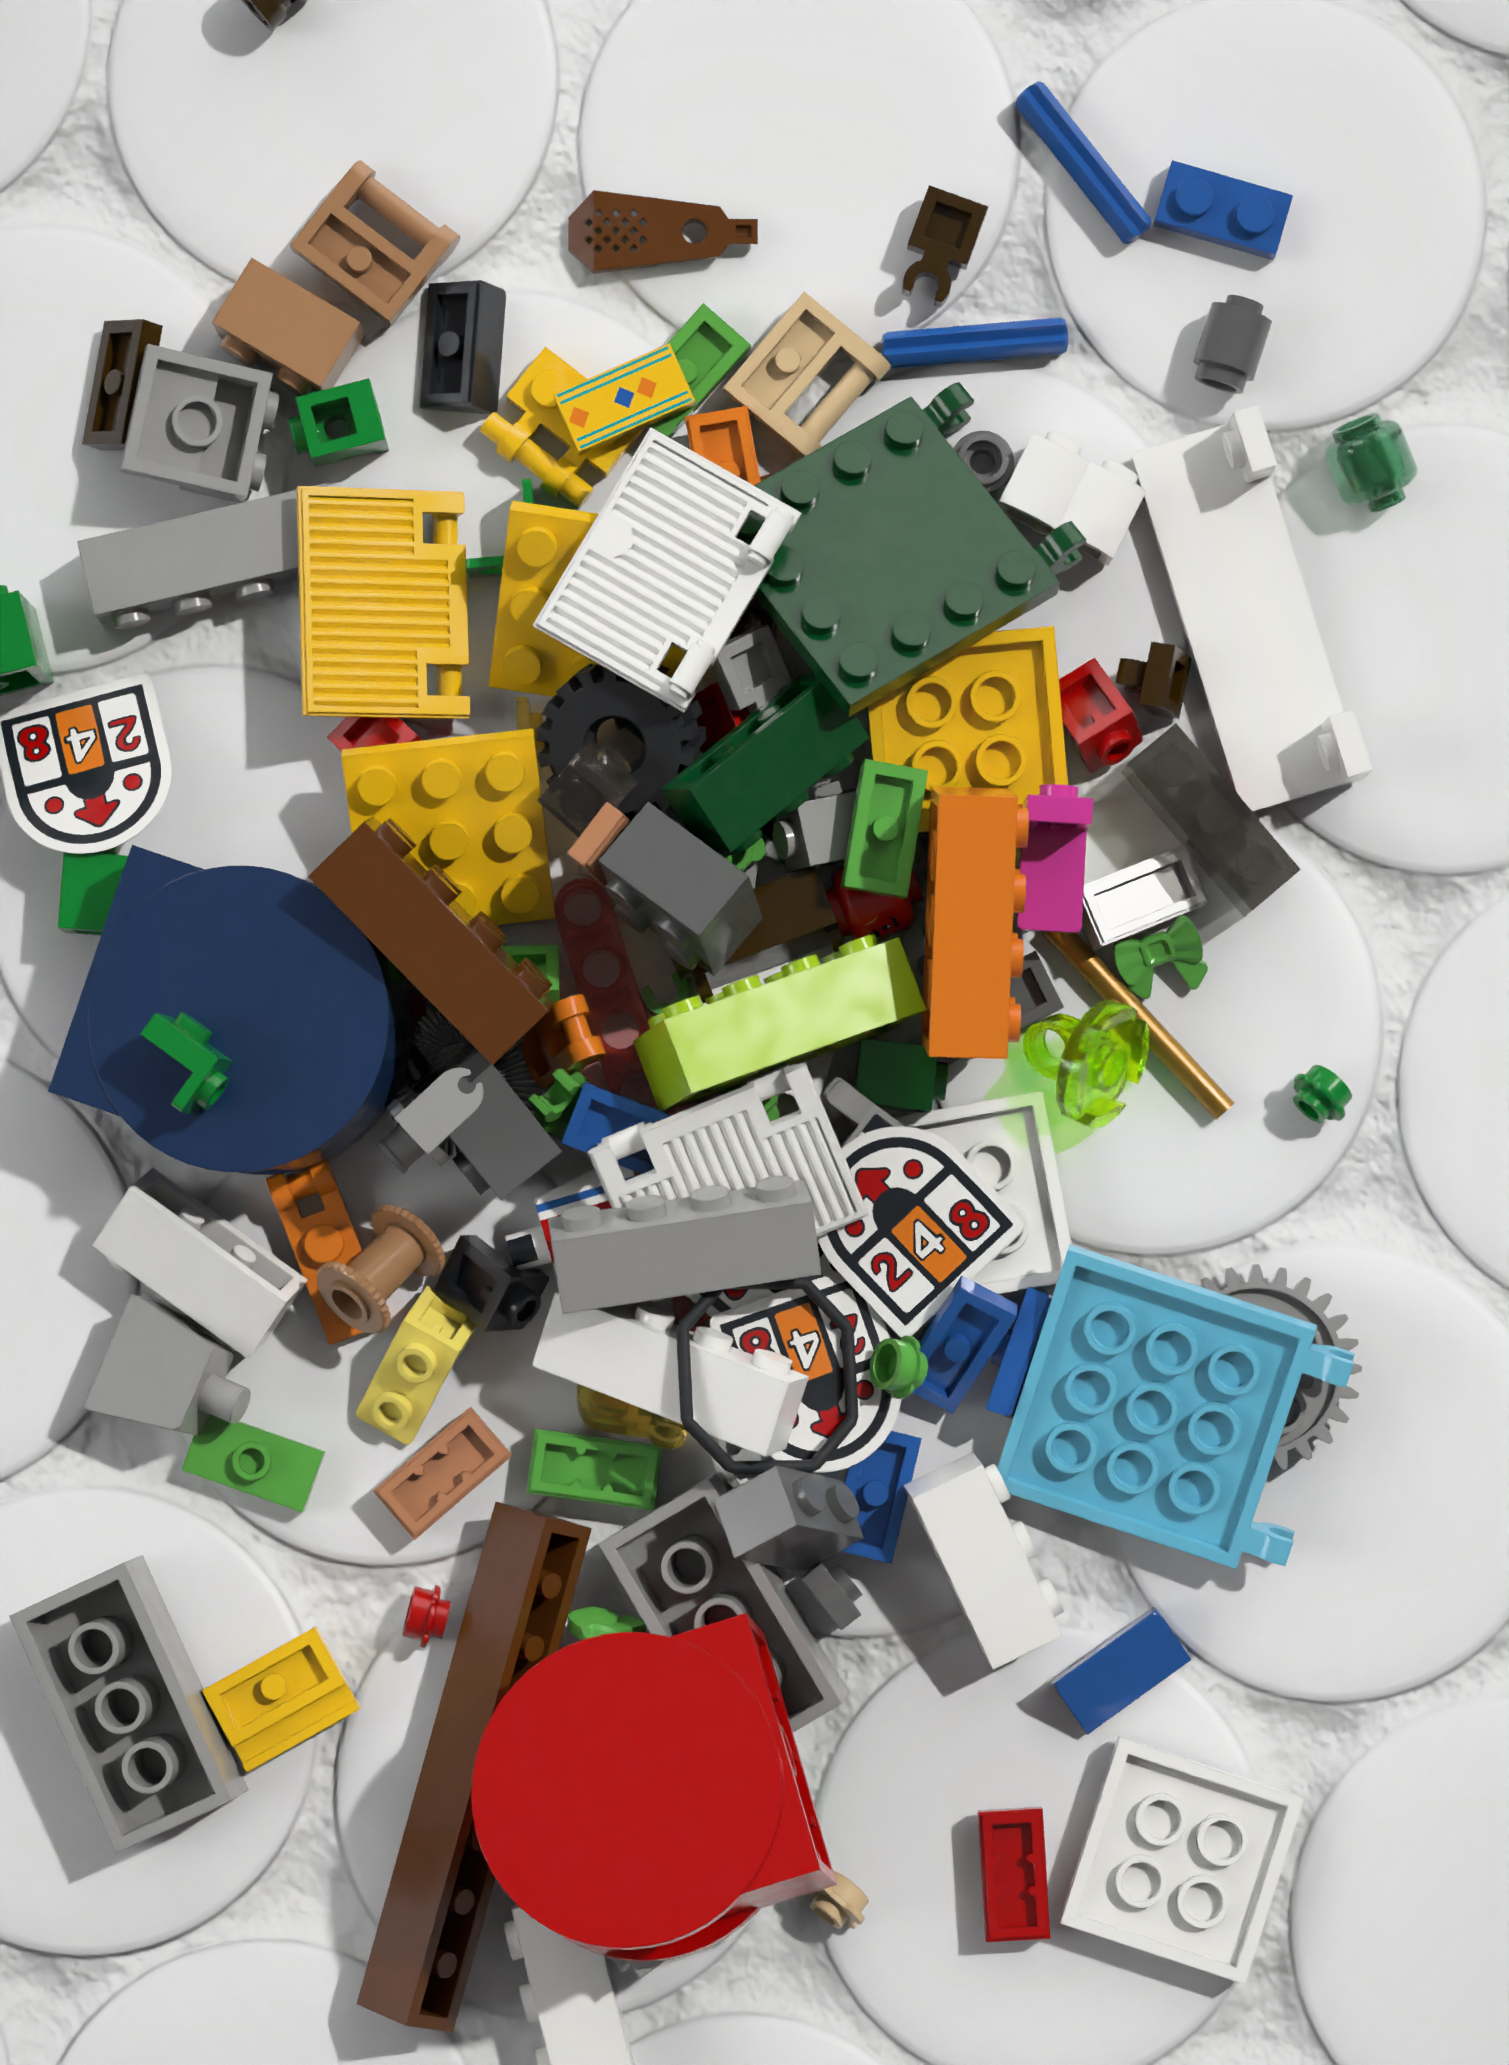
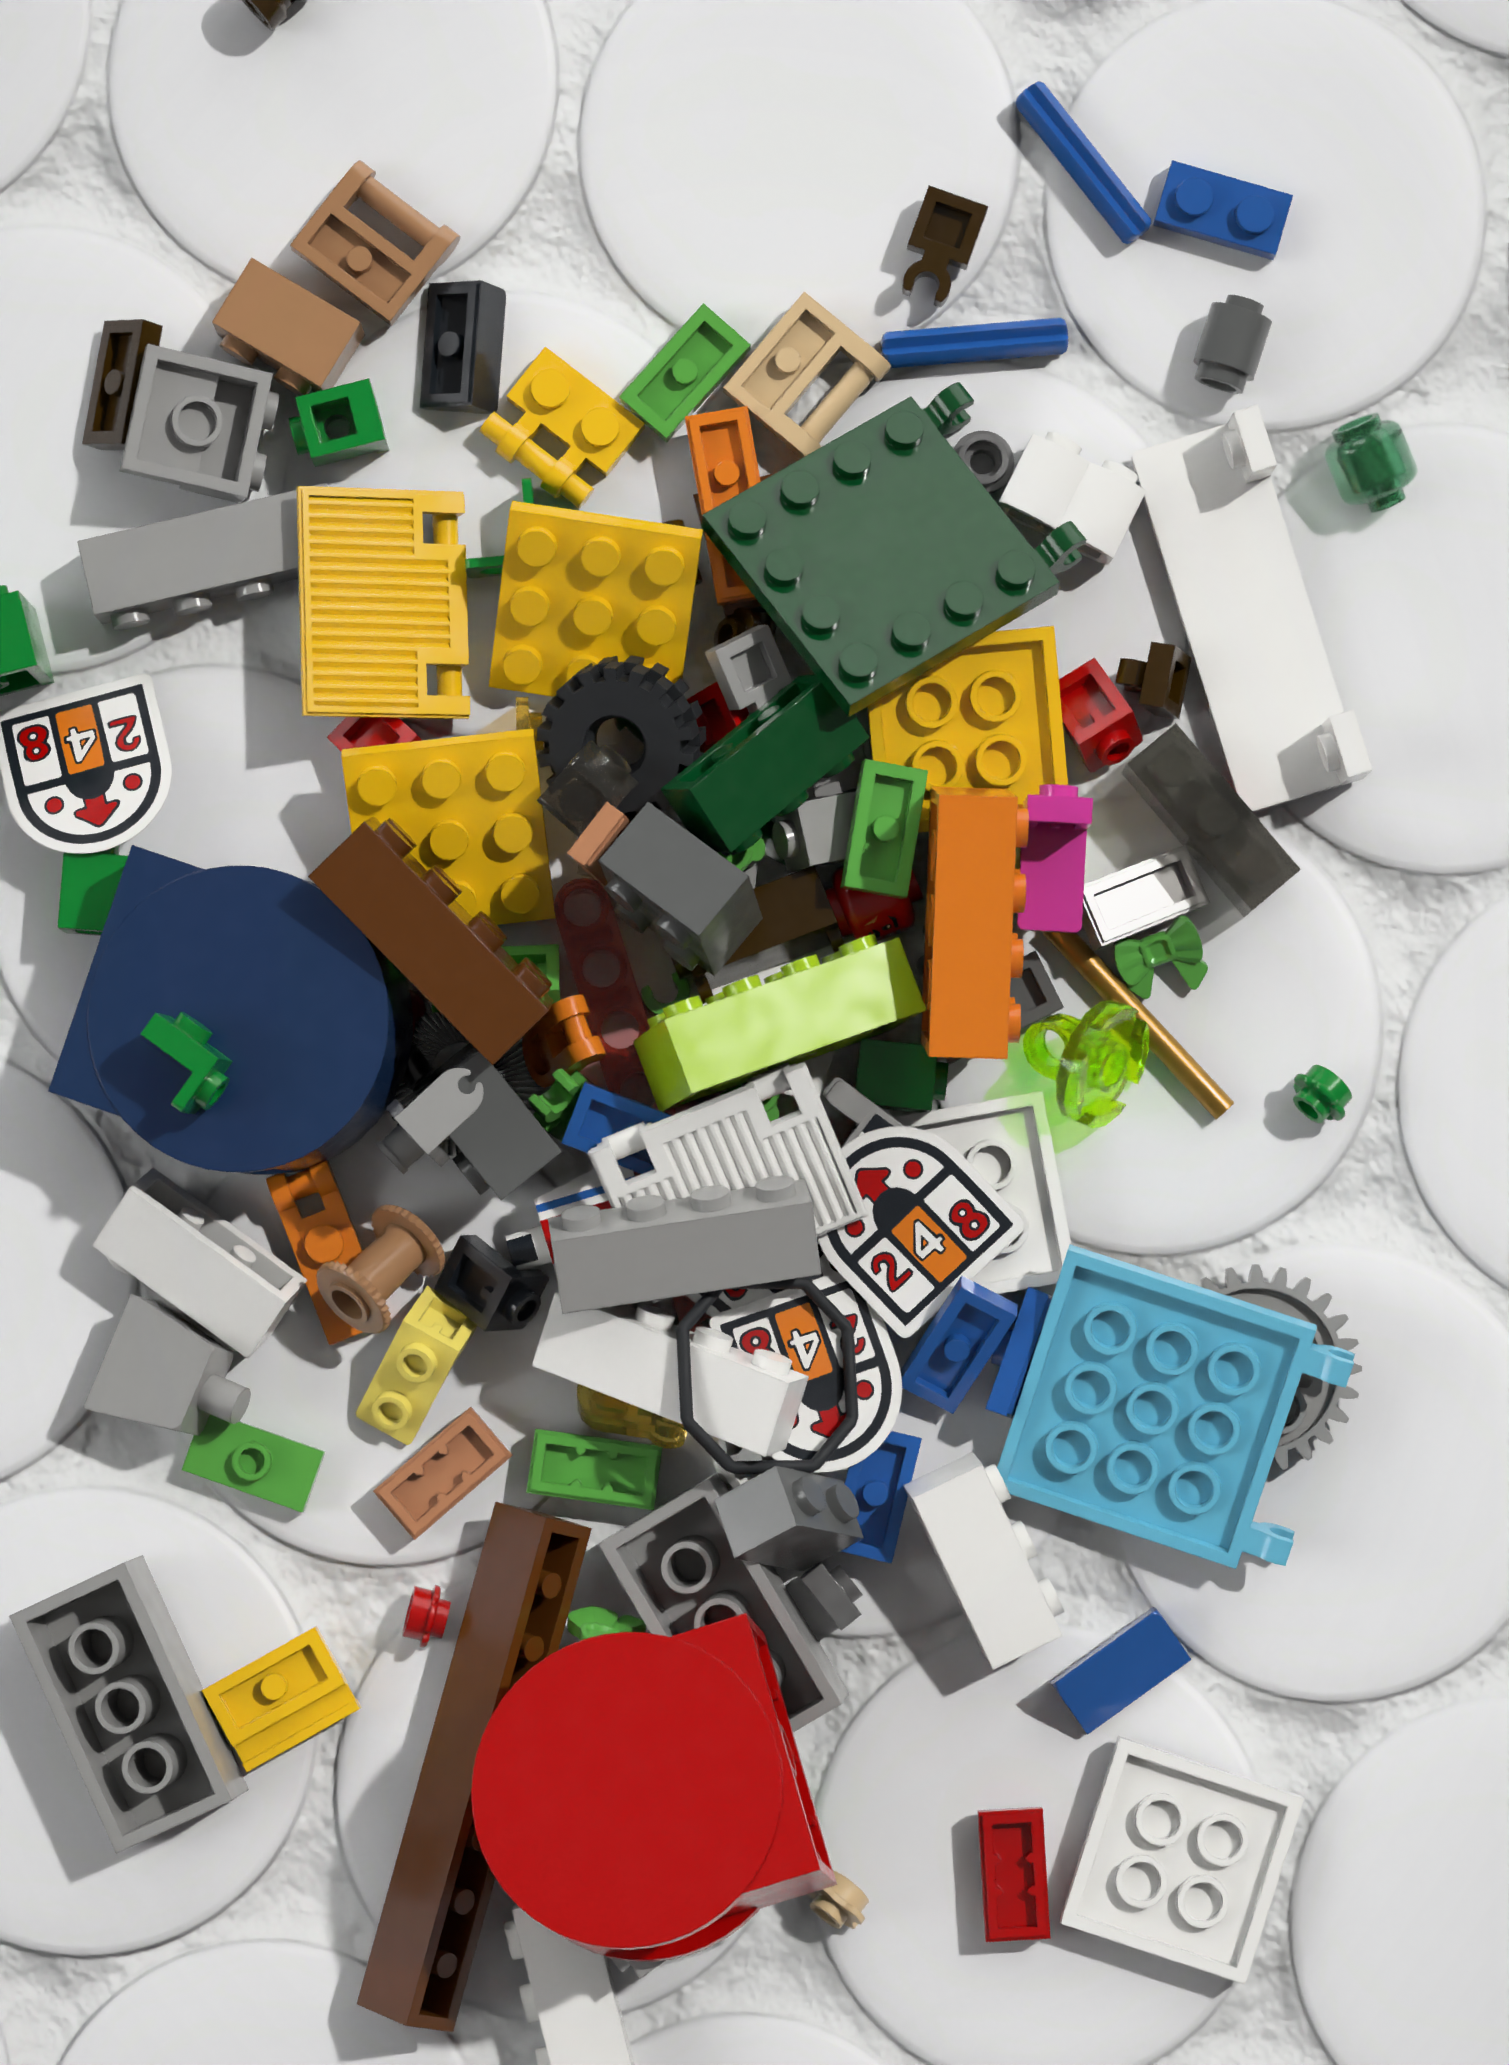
white window [533,427,802,713] -> none
yellow tile [553,343,695,456] -> none
reddish brown piece [568,190,758,274] -> none
bright green plate [869,1335,928,1399] -> none

